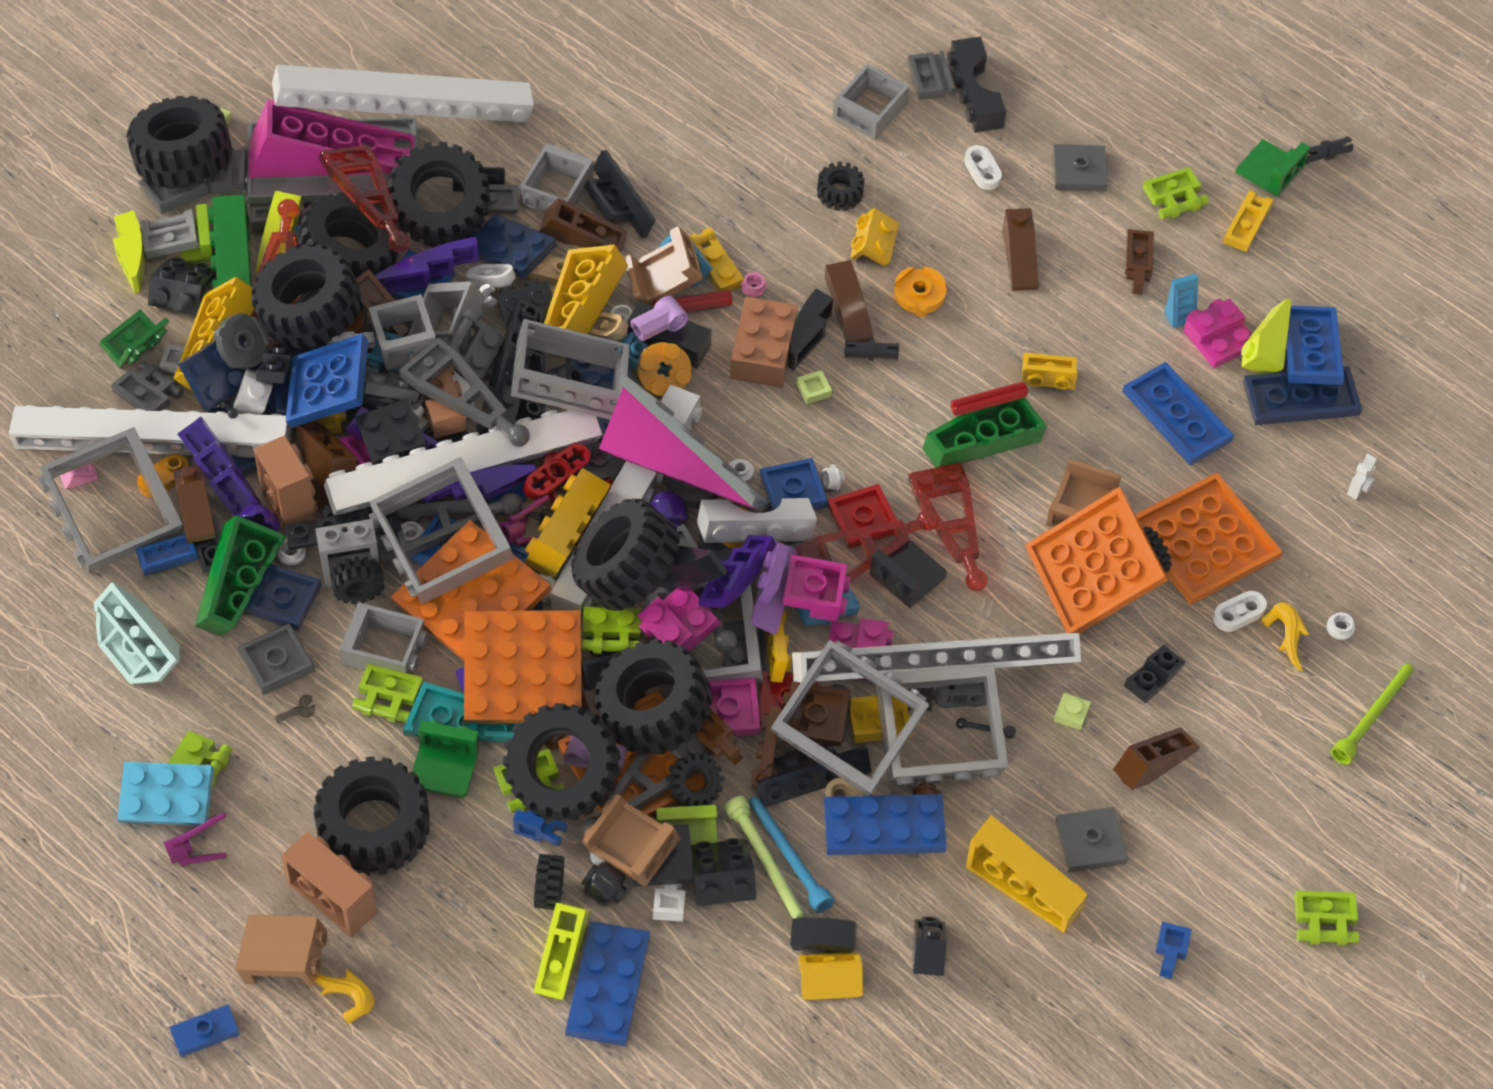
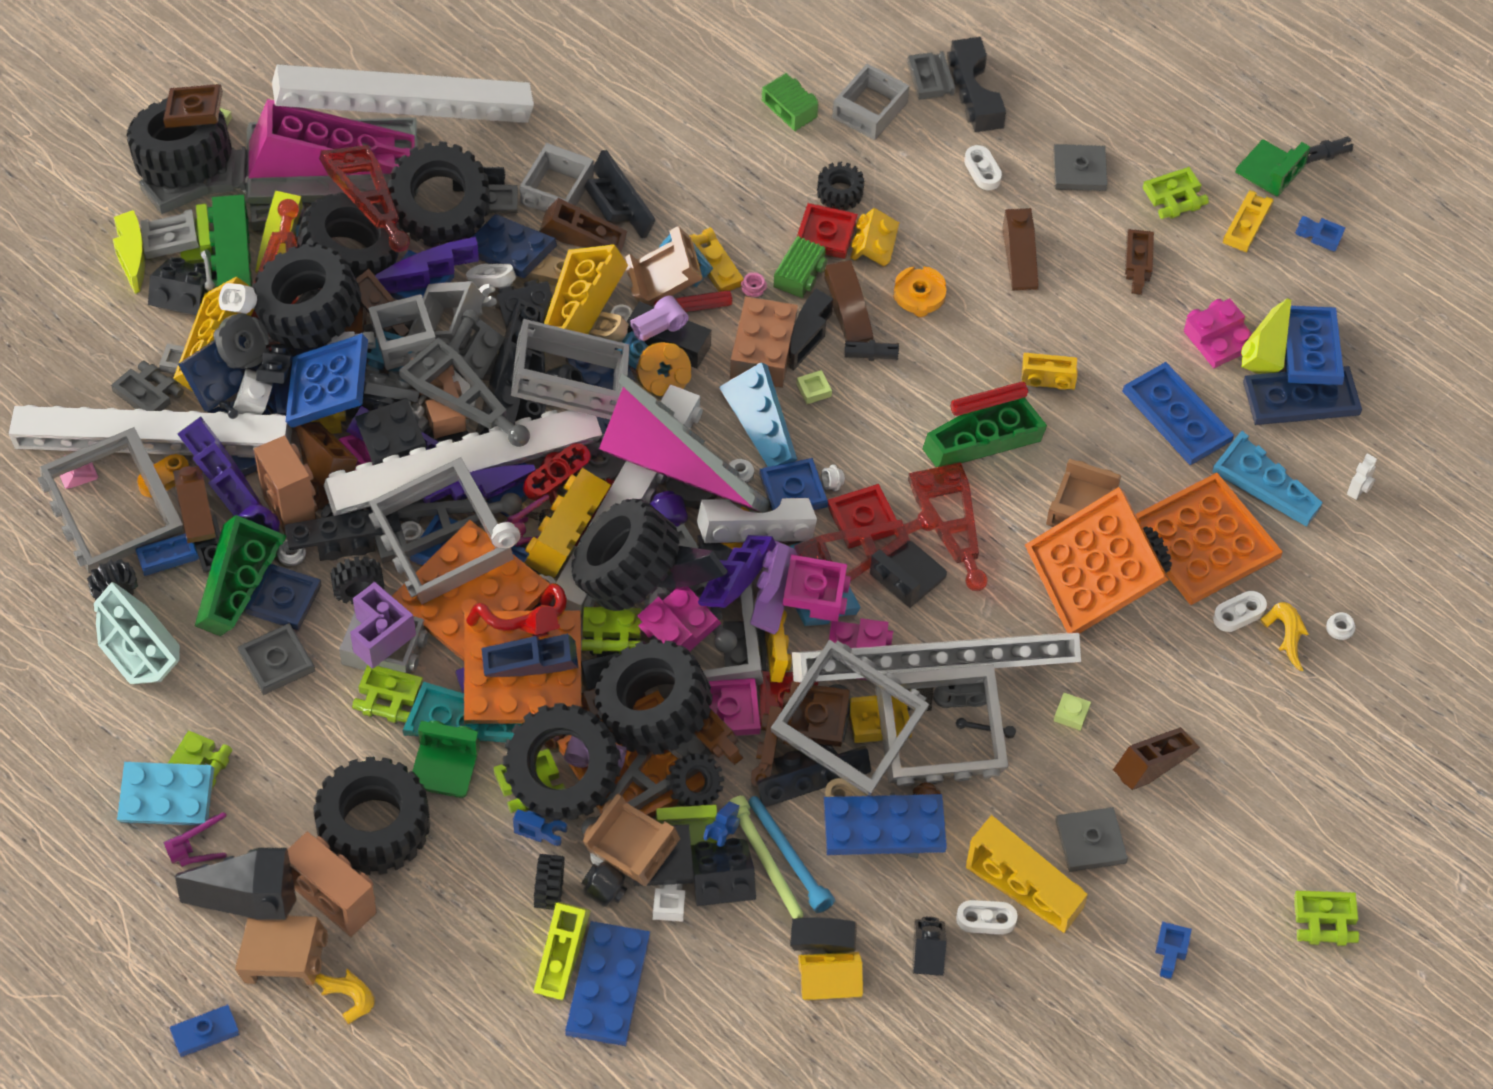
green bracket [98,309,170,368] -> none
clear smoke hand [275,695,316,723] -> none
light grey window [315,519,379,589] -> none
black slope [1124,645,1185,703] -> none
dark azure slope [1164,274,1198,328] -> none
lime piece [1330,663,1414,765] -> none
none -> black gear [87,559,138,600]
none -> reddish brown plate [164,84,223,128]
none -> black wedge [175,848,297,920]
none -> light grey hinge [201,249,215,291]
none -> white plate [219,283,257,314]
none -> medium lavender brick [350,582,416,669]
none -> red piece [466,583,567,637]
none -> dark blue slope [482,634,578,677]
none -> white plate [491,522,521,548]
none -> blue plate [703,801,740,846]
none -> wing [719,362,797,467]
none -> bright green brick [762,73,818,131]
none -> bright green brick [773,236,827,298]
none -> red plate [797,203,858,259]
none -> white plate [956,900,1018,934]
none -> dark azure wing [1212,431,1323,527]
none -> blue plate [1295,216,1346,252]

